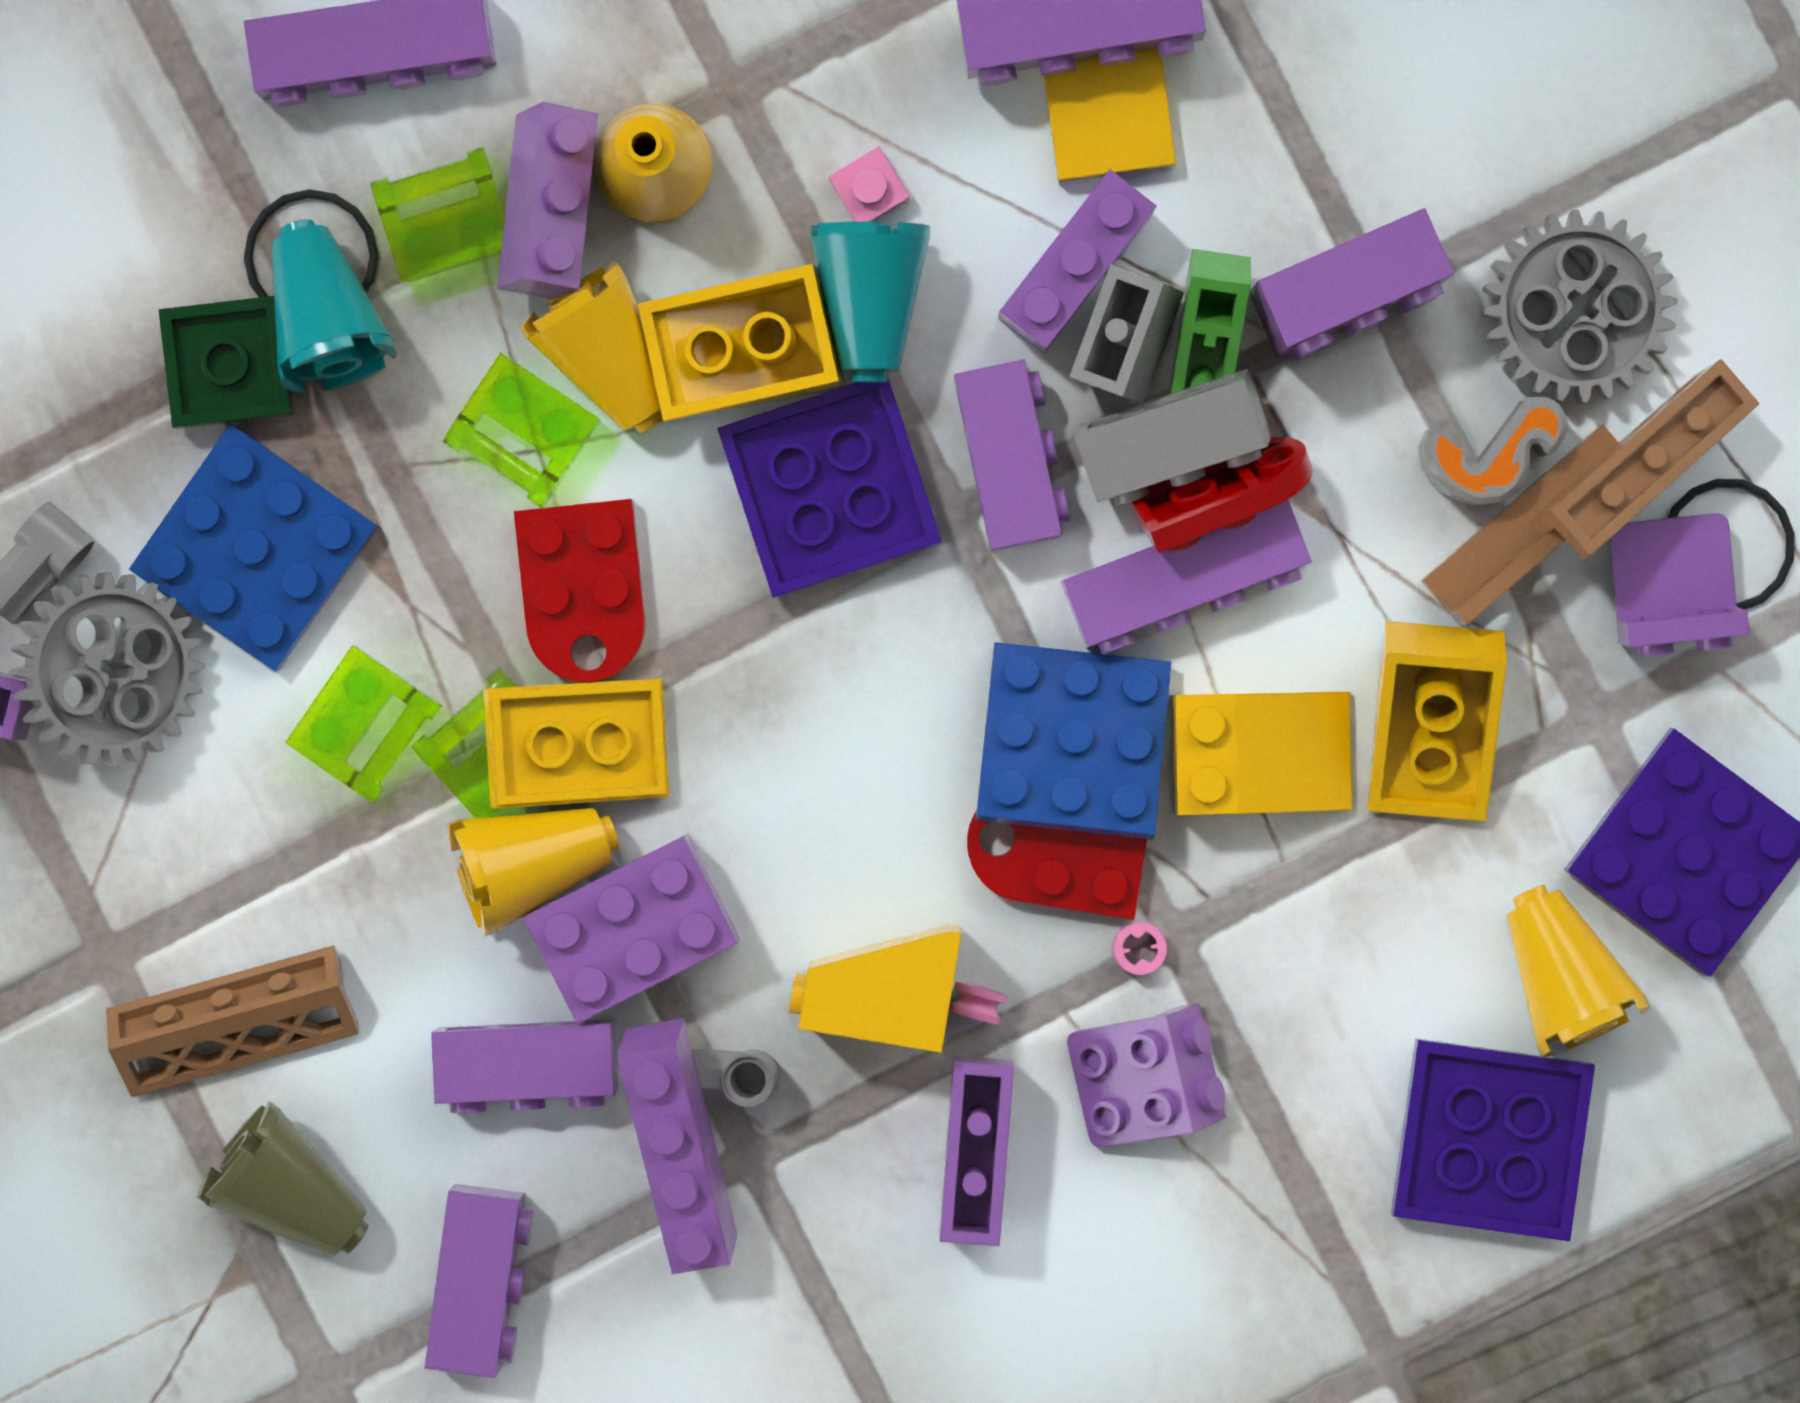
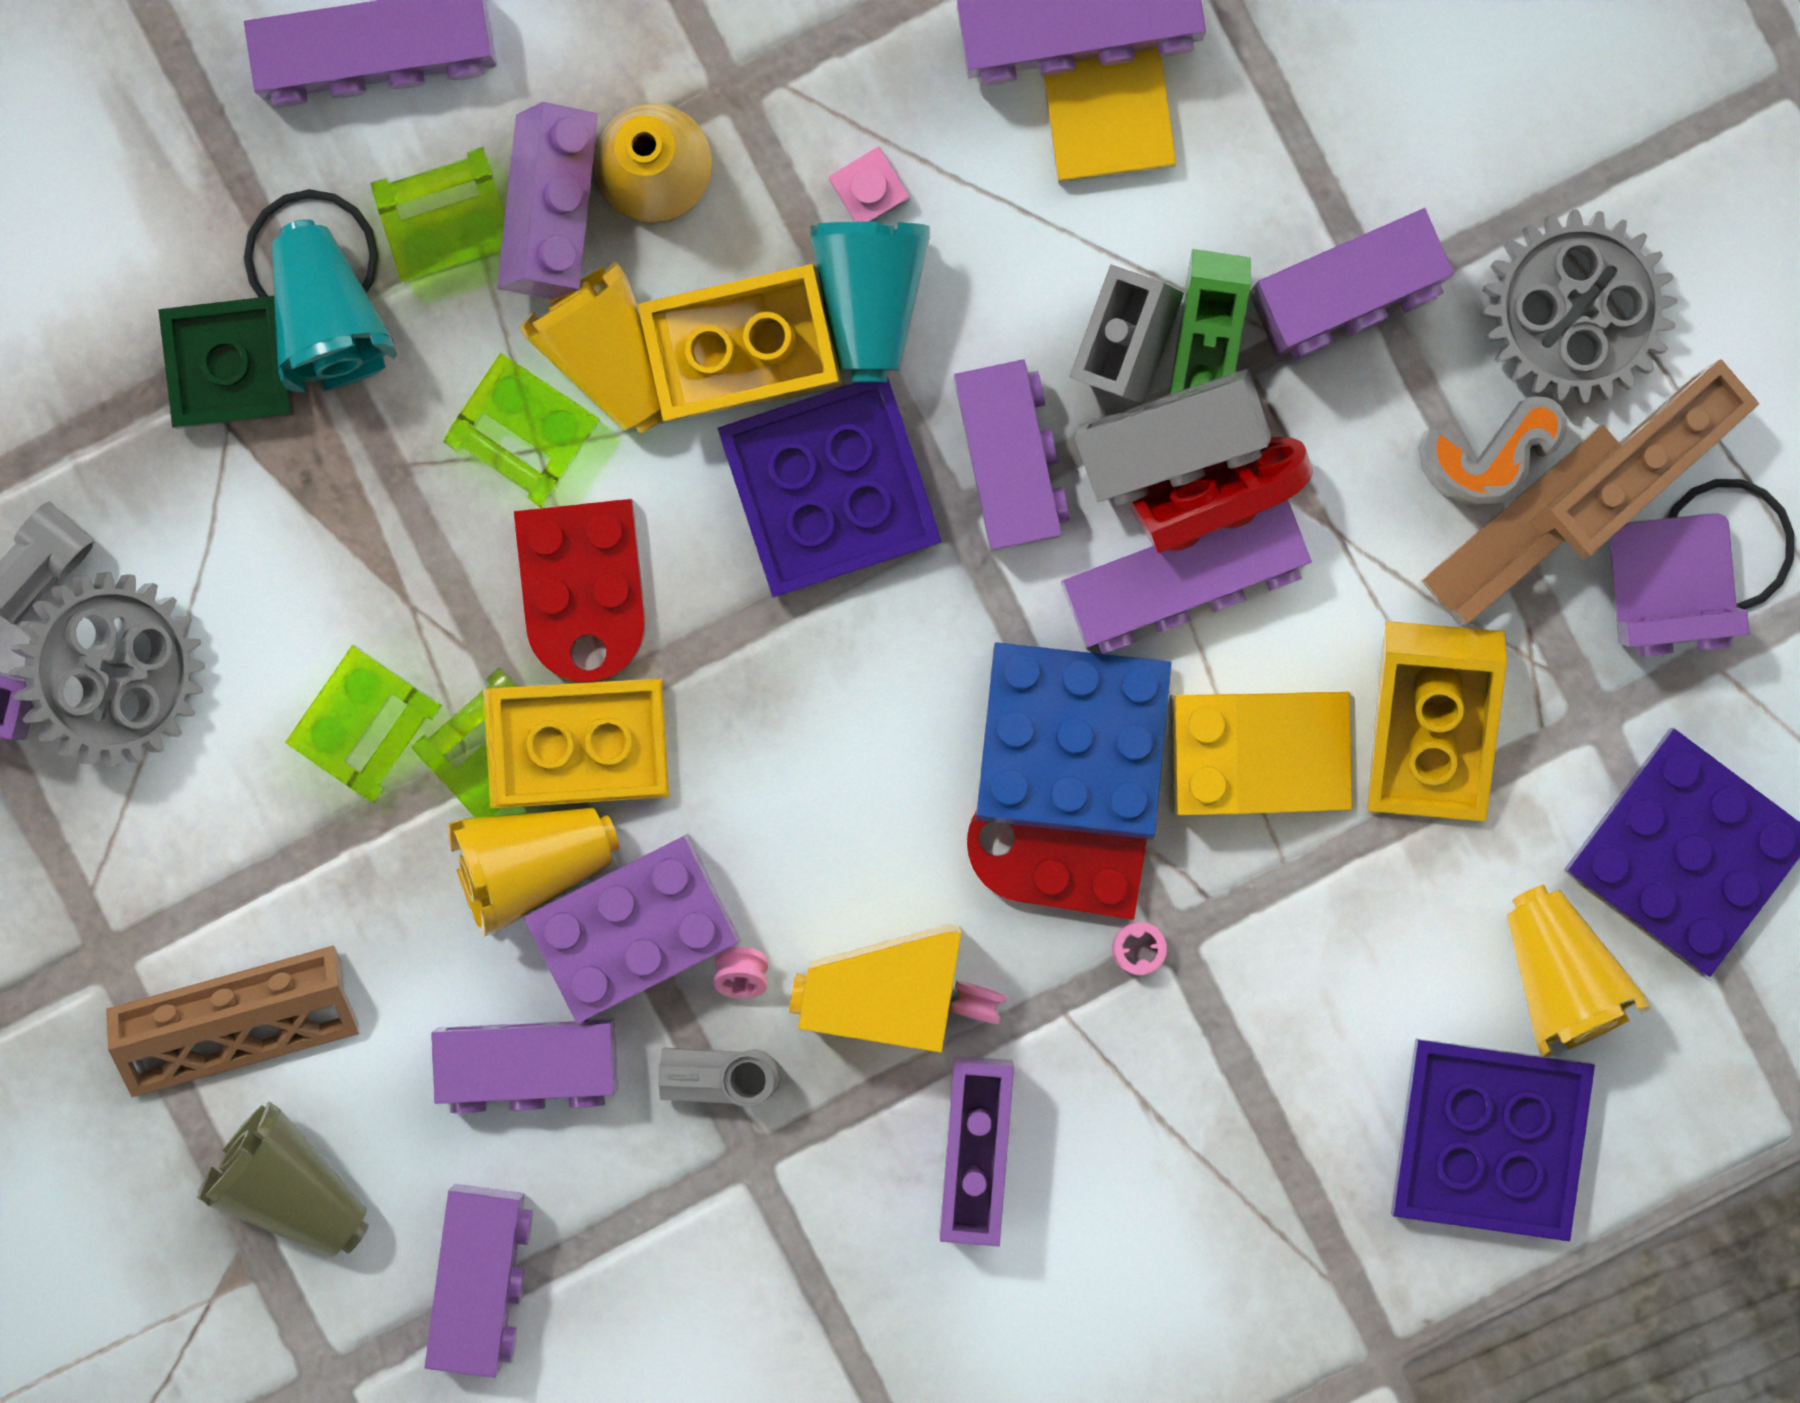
blue plate [129,423,379,671] -> none
medium lavender brick [617,1018,738,1275] -> none
medium lavender brick [998,169,1157,354] -> none
medium lavender bracket [1067,1003,1226,1147] -> none
none -> bright pink bush [714,947,768,999]

